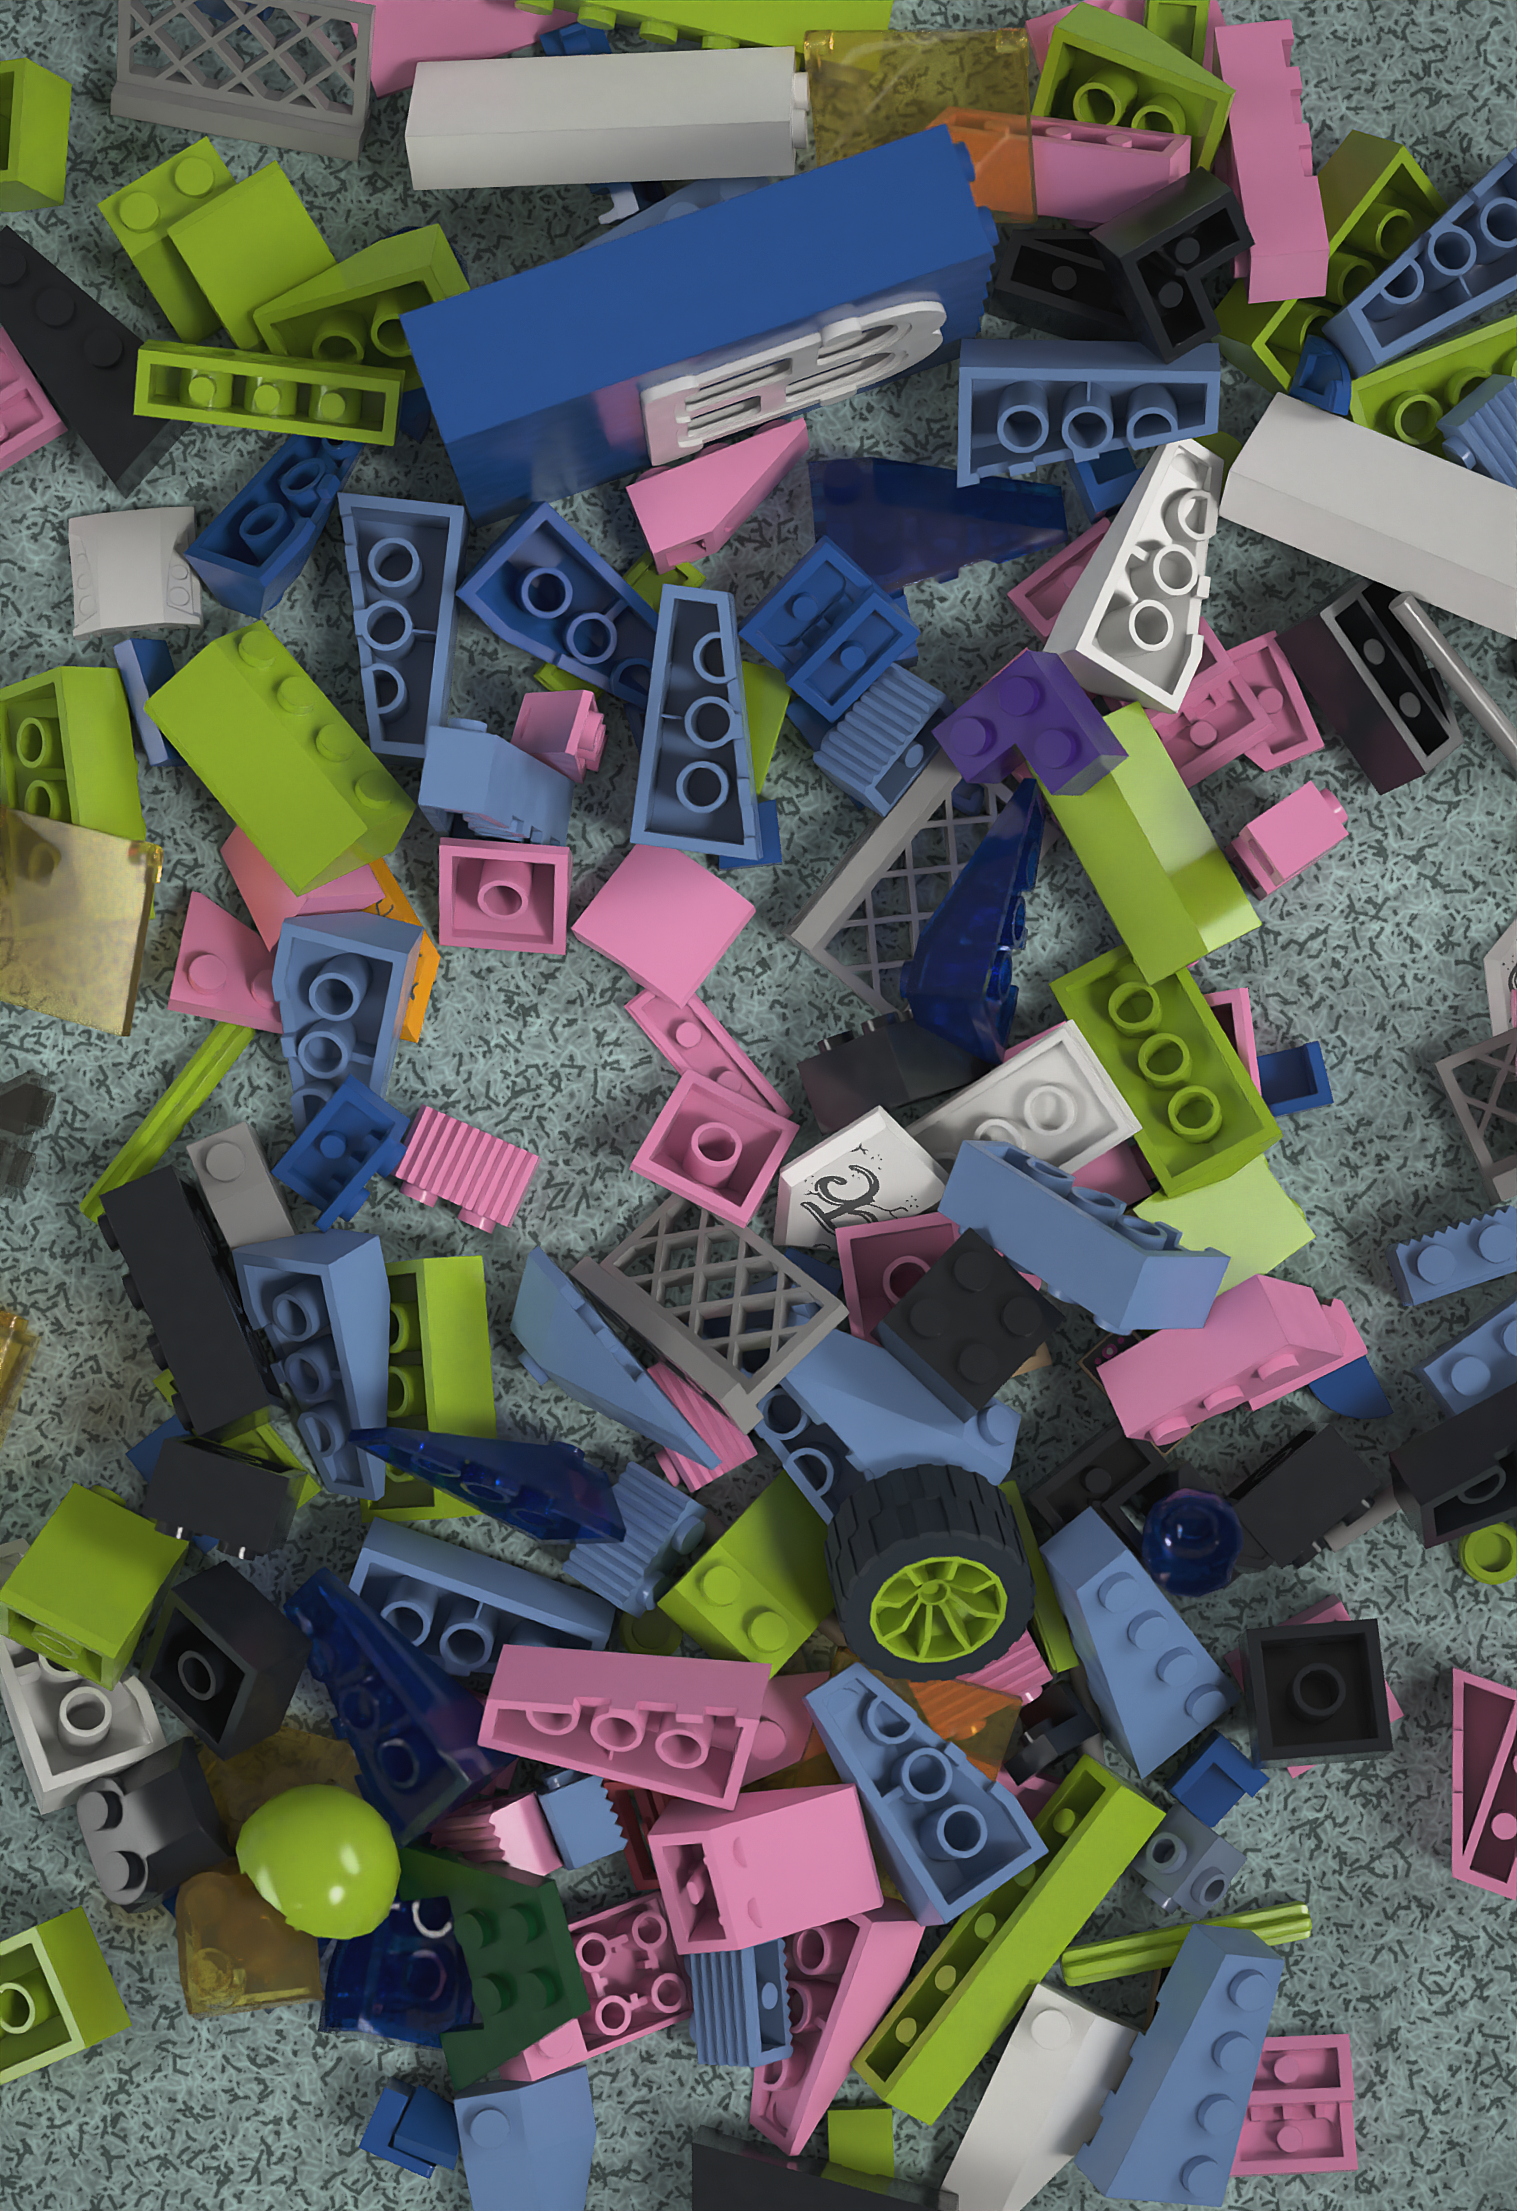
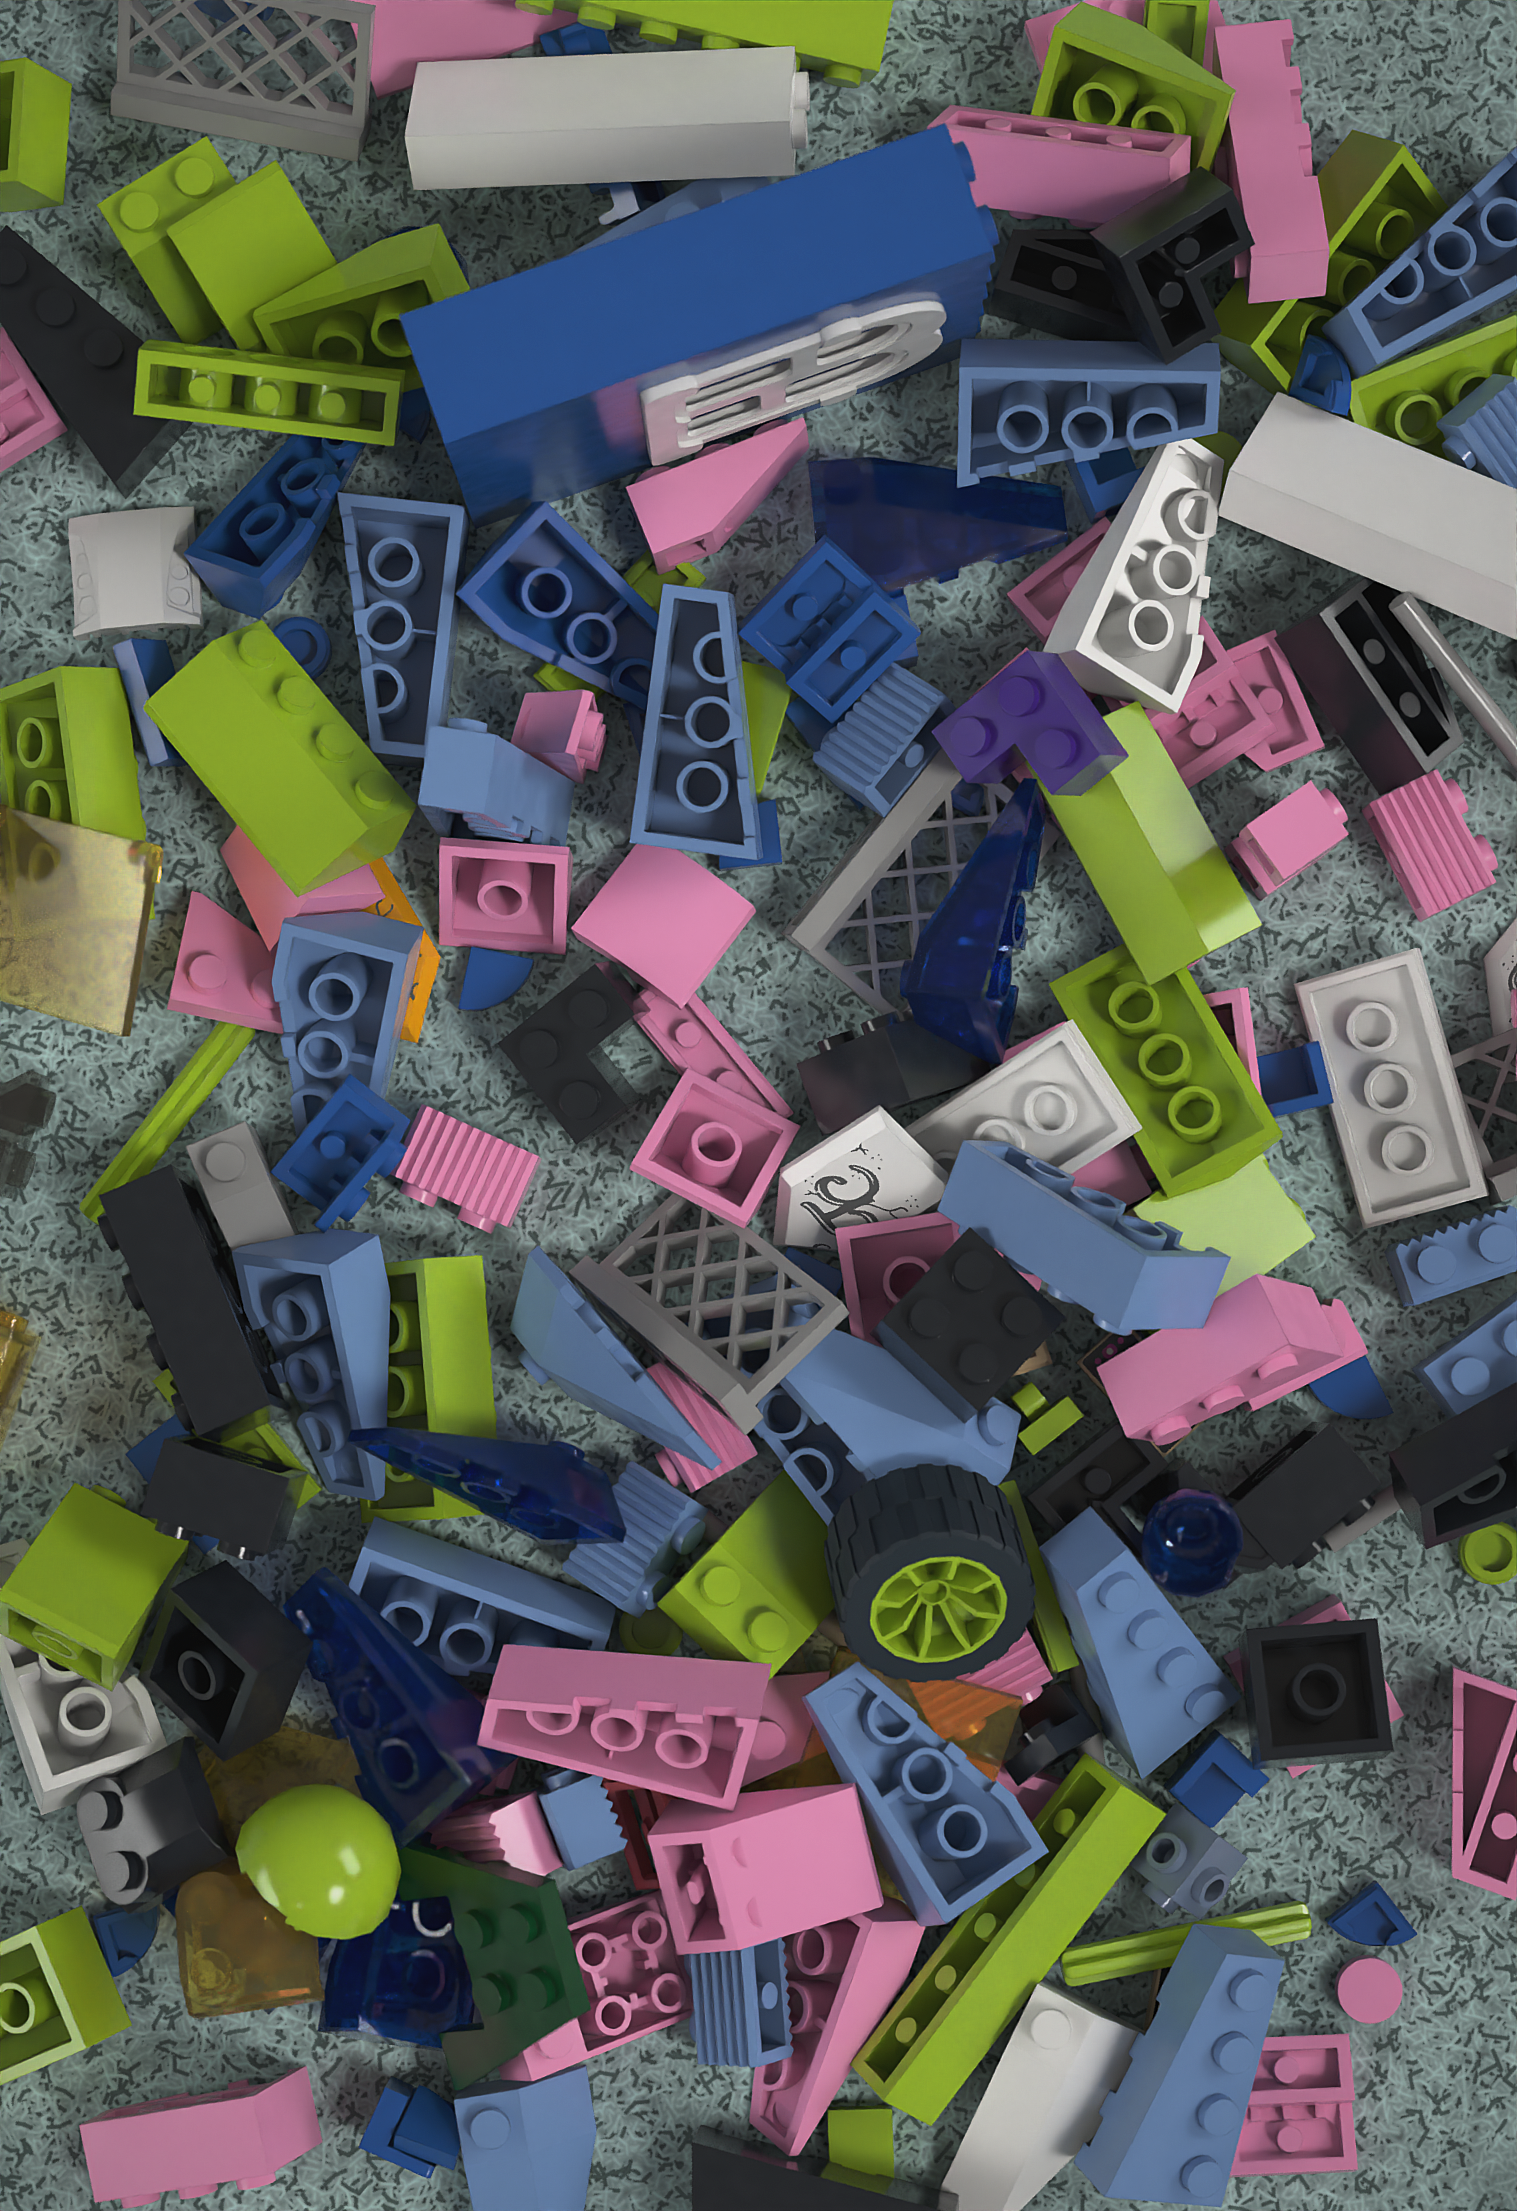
clear yellow piece [803,27,1038,224] -> none
none -> bright pink wedge [79,2066,322,2208]
none -> blue tile [93,1905,160,1978]
none -> blue tile [272,617,332,680]
none -> blue tile [458,946,535,1011]
none -> black brick [497,960,651,1145]
none -> lime tile [1010,1381,1084,1456]
none -> white tile [1294,948,1490,1229]
none -> blue tile [1325,1880,1417,1946]
none -> bright pink tile [1335,1955,1402,2024]
none -> bright pink brick [1362,769,1498,922]

